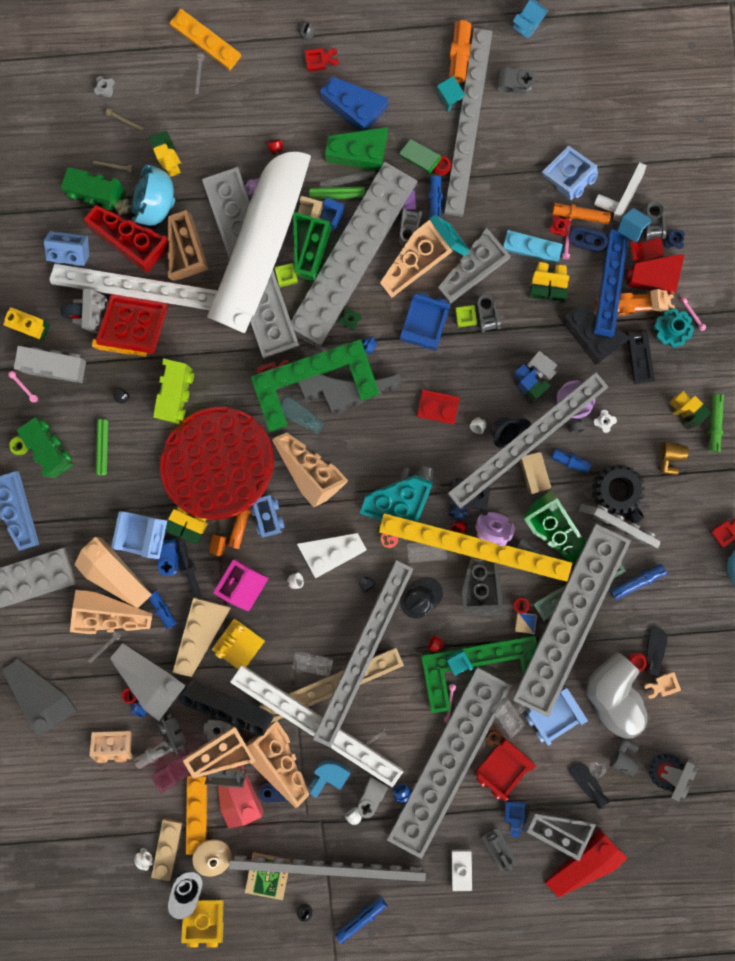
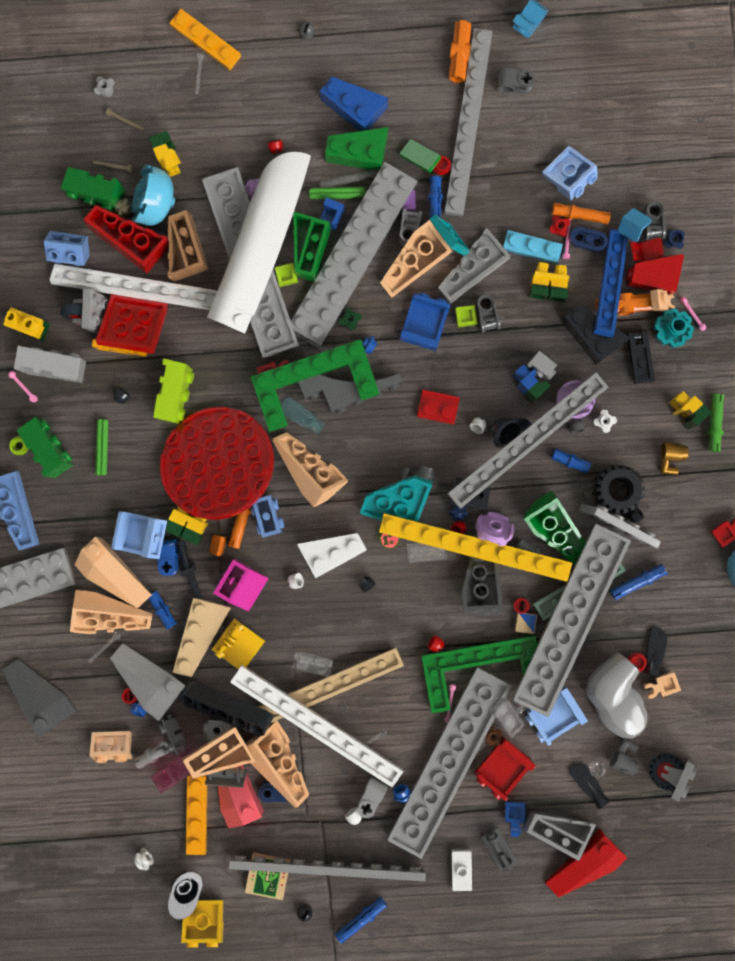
tan plate [151,818,183,881] -> none
tan dish [192,839,231,877] -> none
tan panel [298,196,323,219] -> none
red plate [305,48,339,72] -> none
dark azure brick [309,759,351,798] -> none
light grey plate [312,560,413,748] -> none
black piece [401,578,443,619] -> none
teal panel [436,76,465,112] -> none
teal panel [445,649,473,676] -> none
tan panel [519,452,551,495] -> none
white piece [594,162,647,223] -> none

